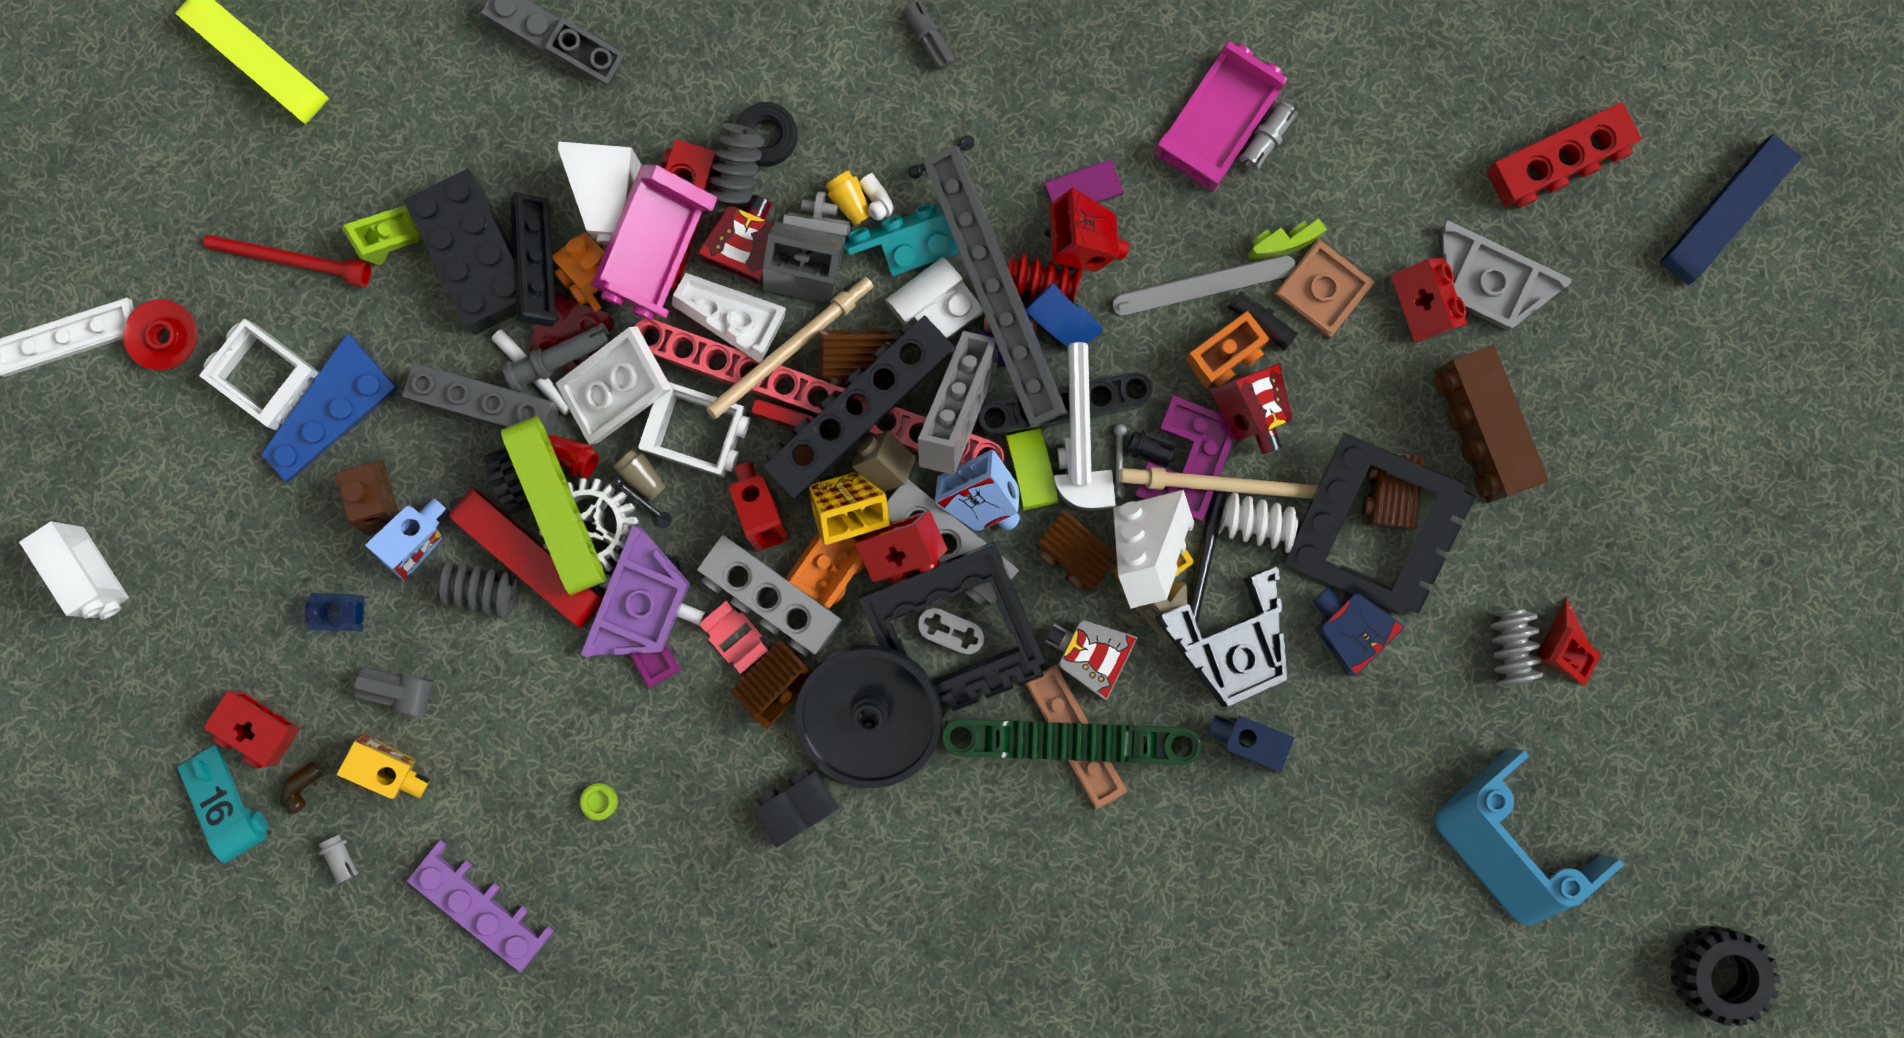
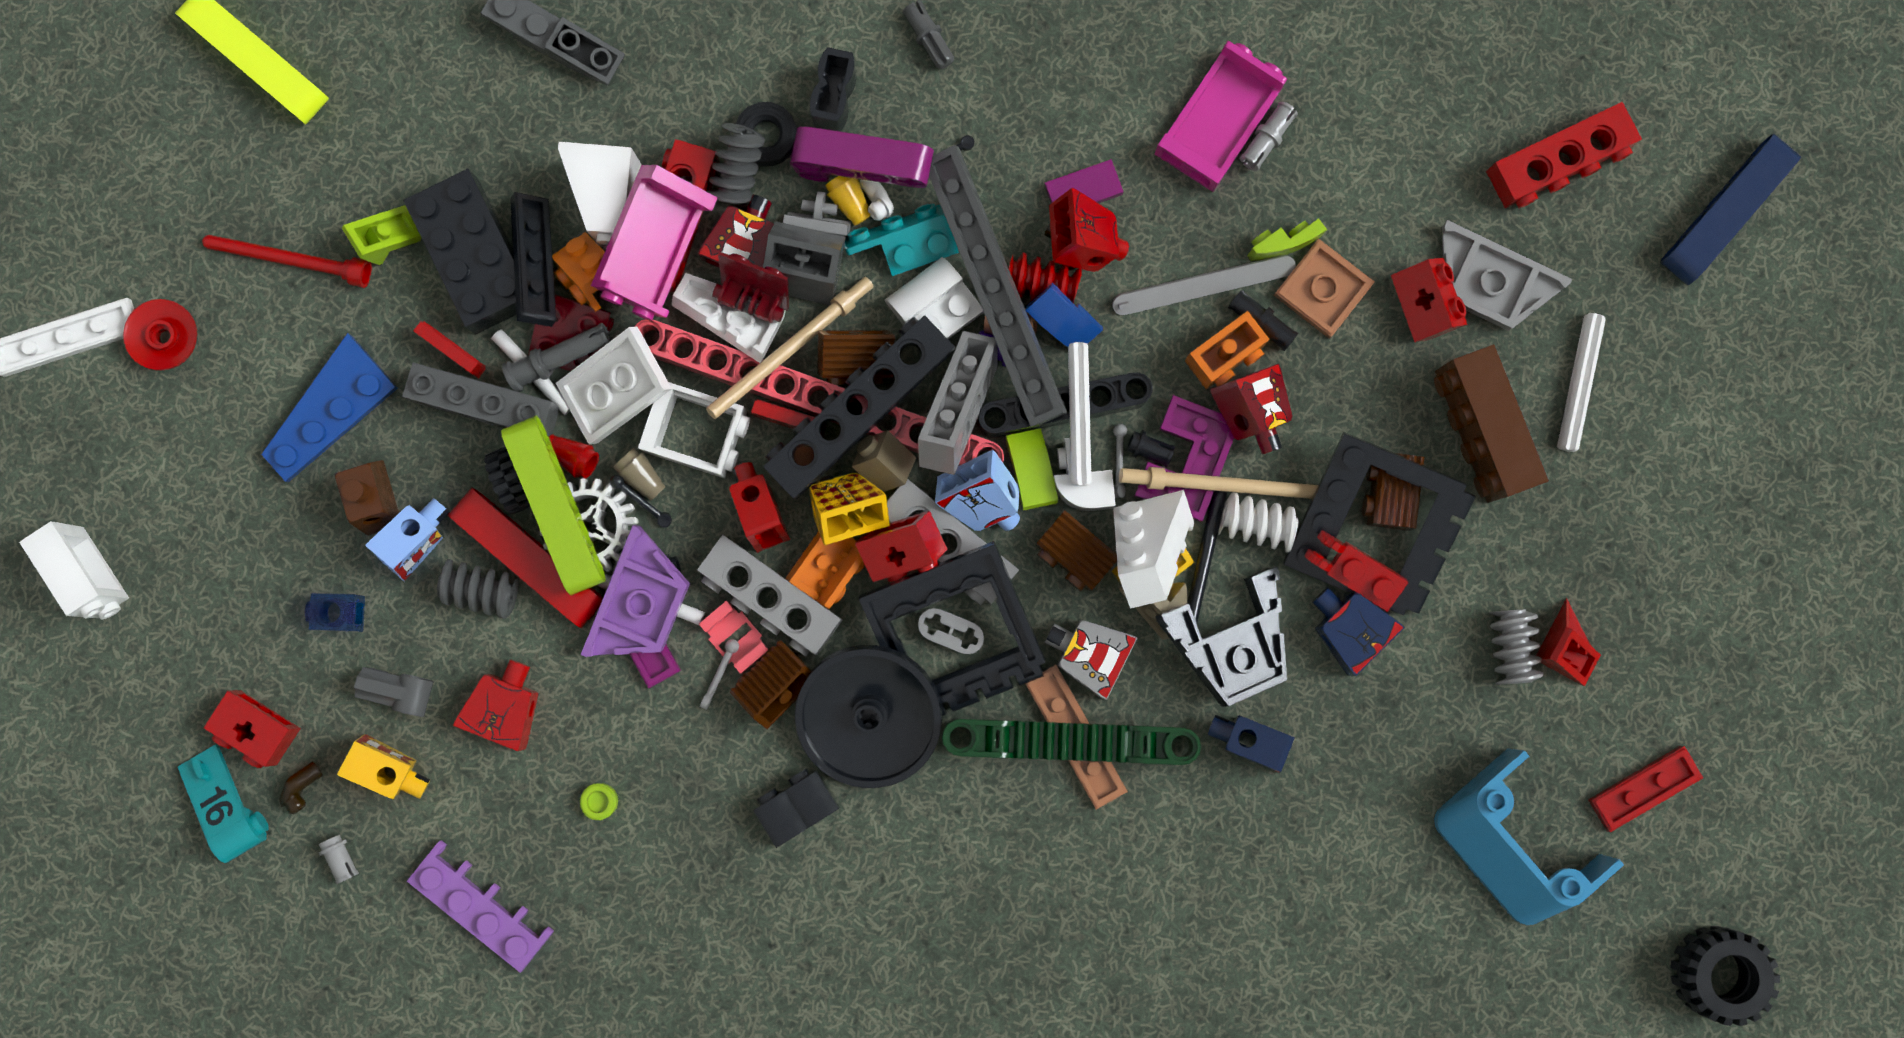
white window [199,319,320,431] -> none
none -> red tile [413,321,486,378]
none -> red torso [453,659,538,751]
none -> light grey hinge [700,639,739,710]
none -> dark red hinge [712,251,789,323]
none -> magenta beam [790,127,934,188]
none -> black brick [810,47,856,132]
none -> red hinge [1304,531,1409,612]
none -> white axle [1557,313,1606,452]
none -> red tile [1588,746,1703,832]

